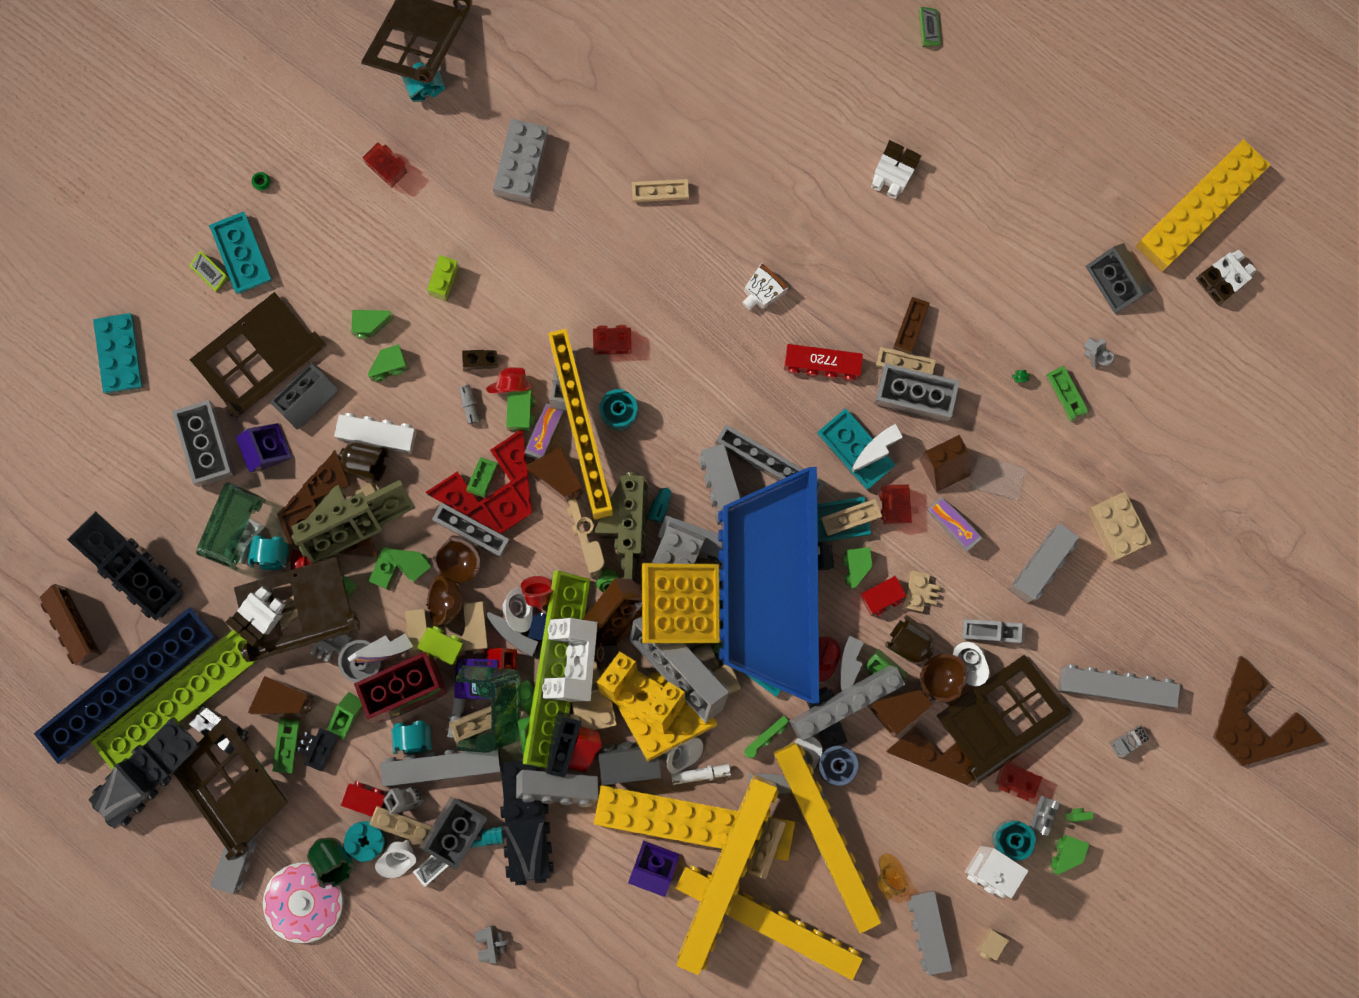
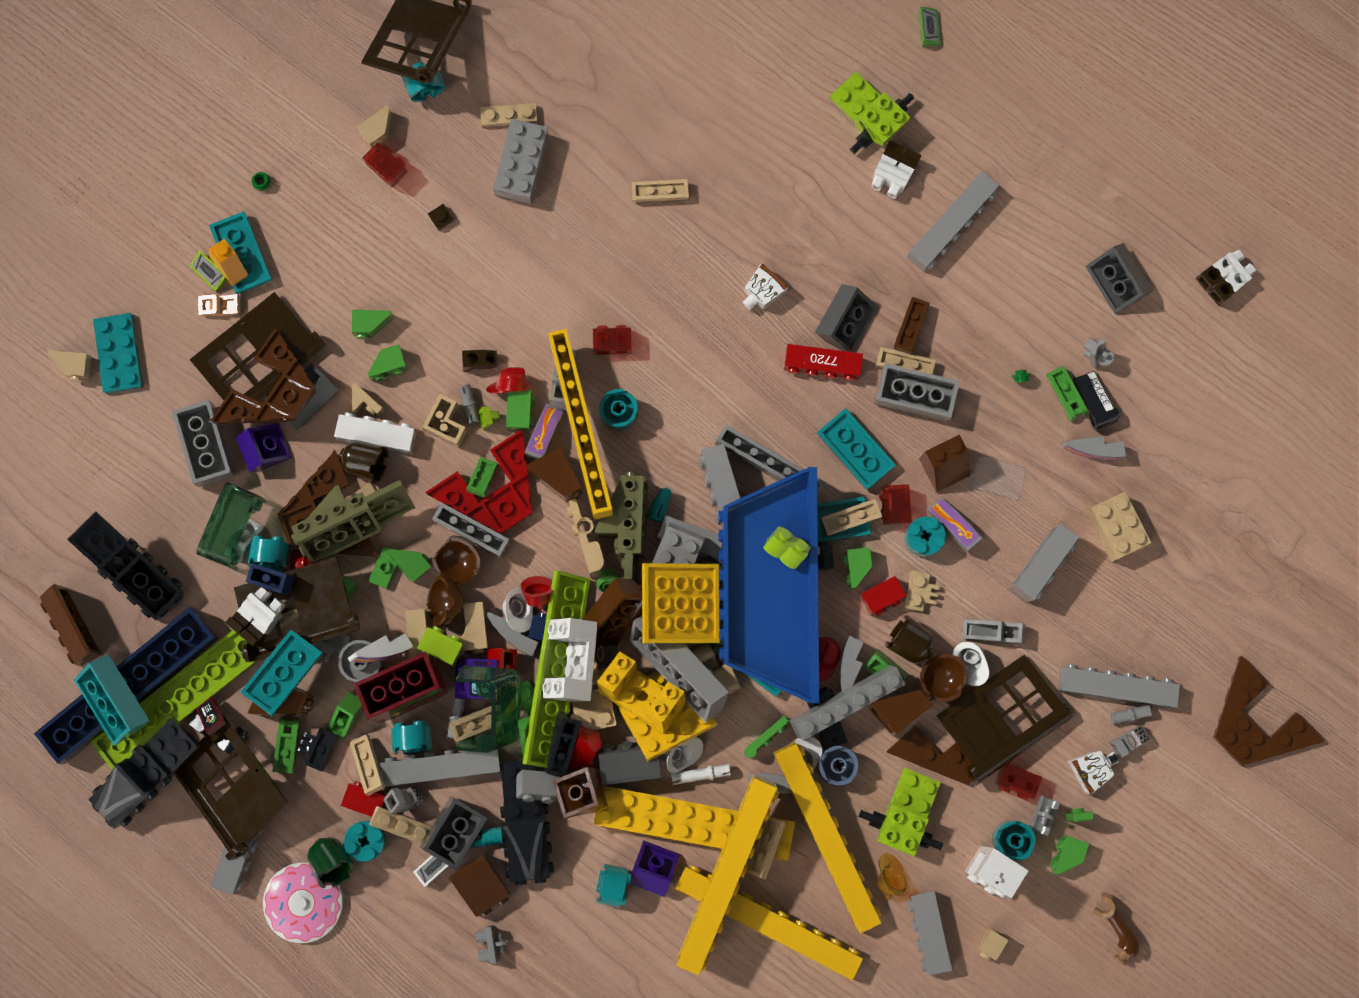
white piece [375,840,416,878] -> none
lime brick [427,255,460,301] -> none
white slope [851,424,903,473] -> none
yellow brick [1135,139,1271,272] -> none
none -> tan slope [48,350,92,382]
none -> teal slope [73,654,149,746]
none -> tile [196,696,226,735]
none -> light nougat slope [199,295,241,316]
none -> light orange slope [208,239,248,286]
none -> reddish brown wing [211,329,317,424]
none -> teal plate [240,630,323,717]
none -> dark blue brick [245,563,295,595]
none -> tan plate [350,734,385,796]
none -> tan slope [352,383,385,417]
none -> tan slope [357,106,392,150]
none -> tan brick [422,394,467,448]
none -> dark brown plate [428,204,454,231]
none -> reddish brown slope [449,854,511,918]
none -> lime tile [478,406,500,430]
none -> tan plate [480,103,537,127]
none -> reddish brown slope [553,767,608,819]
none -> teal brick [595,863,631,908]
none -> lime brick [763,526,811,569]
none -> dark grey slope [815,284,878,352]
none -> lime piece [829,71,914,155]
none -> lime piece [858,767,944,857]
none -> teal brick [904,517,946,557]
none -> light grey brick [907,171,999,272]
none -> light grey slope [1062,436,1126,460]
none -> torso [1067,751,1119,794]
none -> black door [1073,371,1120,430]
none -> reddish brown piece [1093,893,1140,966]
none -> light grey pin [1110,704,1152,725]

